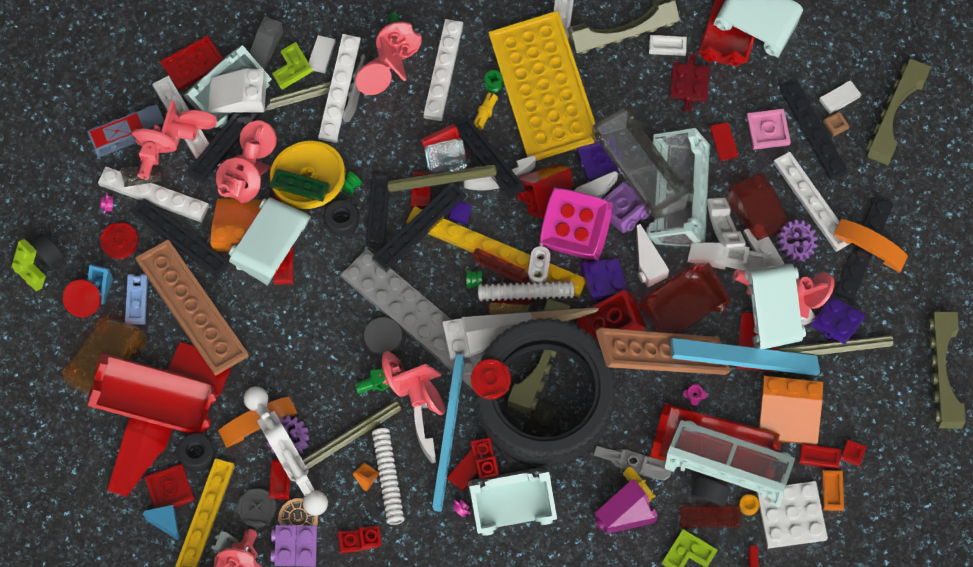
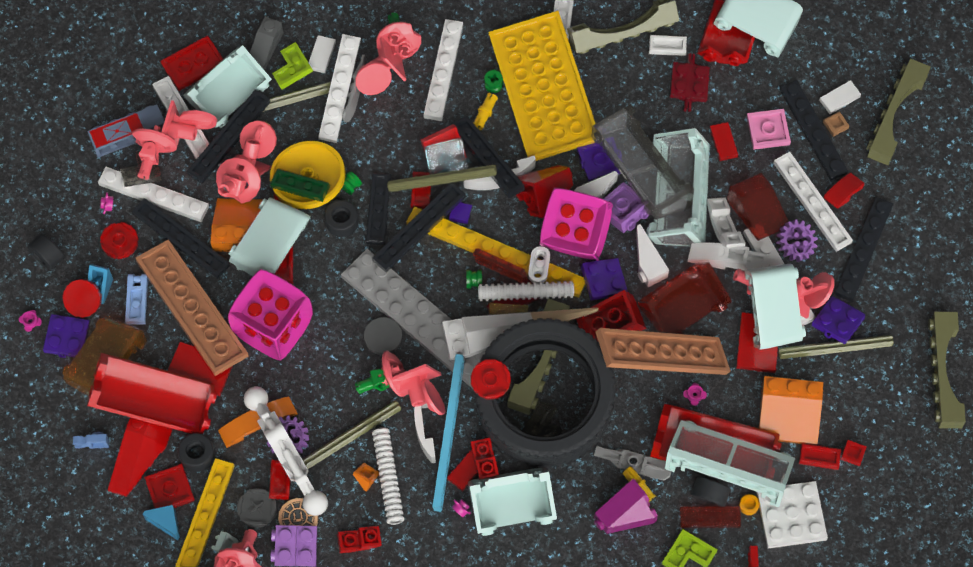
lime plate [11,239,46,291] -> none
white slope [208,69,267,112] -> none
medium azure tile [670,338,820,376] -> none
orange tile [822,470,844,511] -> none
orange slope [833,219,908,273] -> none
none -> dark pink plate [19,310,42,332]
none -> dark purple plate [43,314,90,359]
none -> medium blue plate [73,432,109,449]
none -> dark pink piece [228,269,313,361]
none -> red slope [823,172,865,209]

